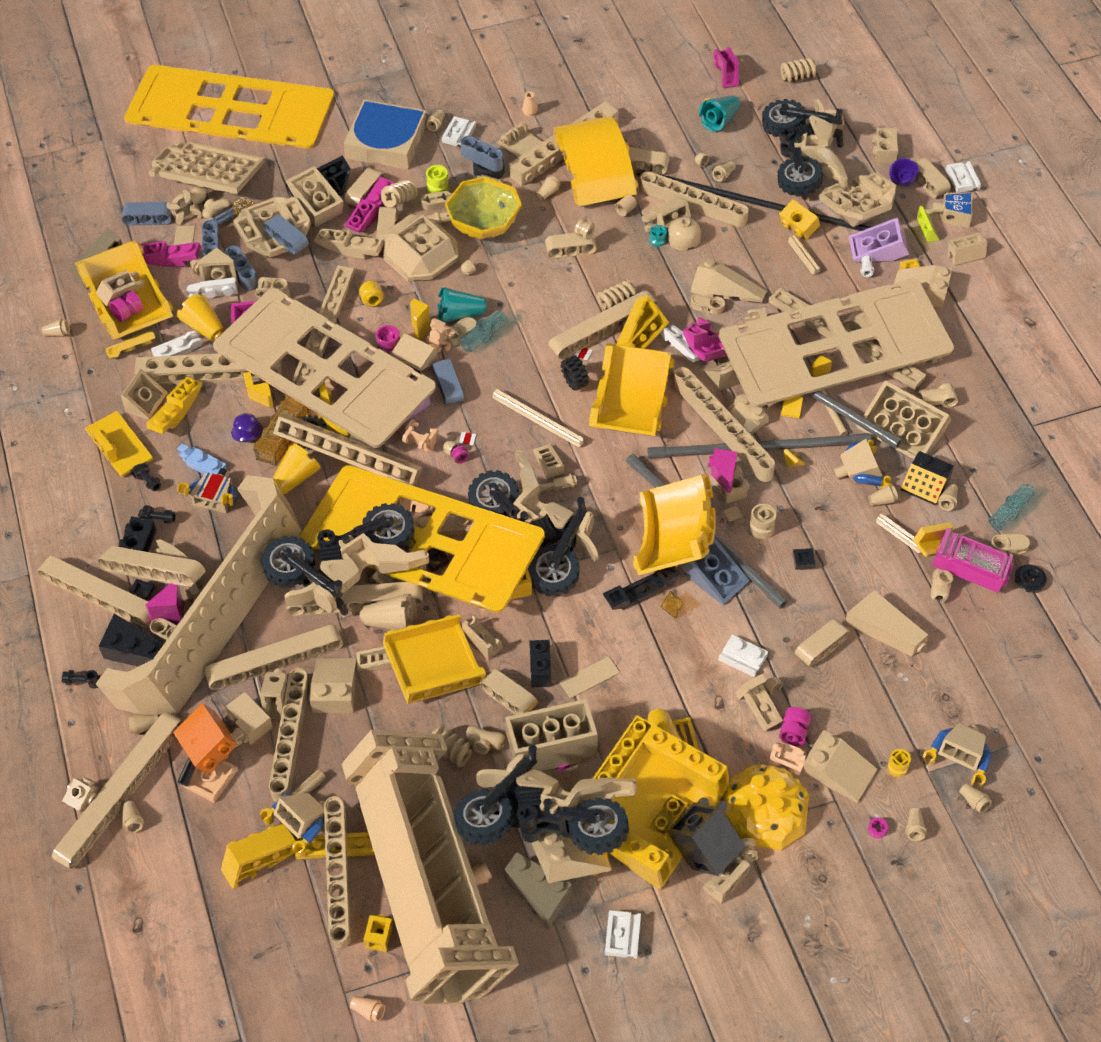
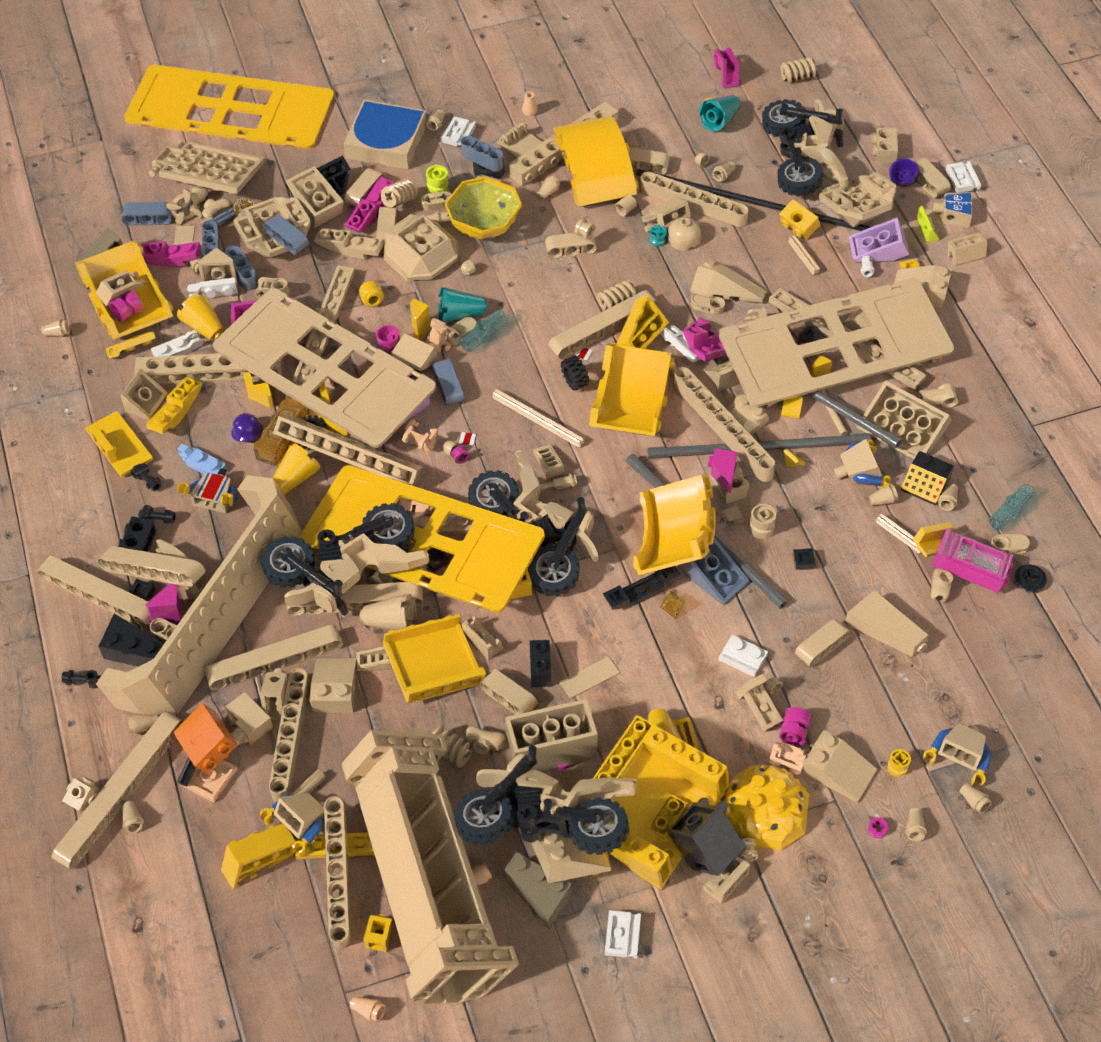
none -> black plate [798,325,824,344]

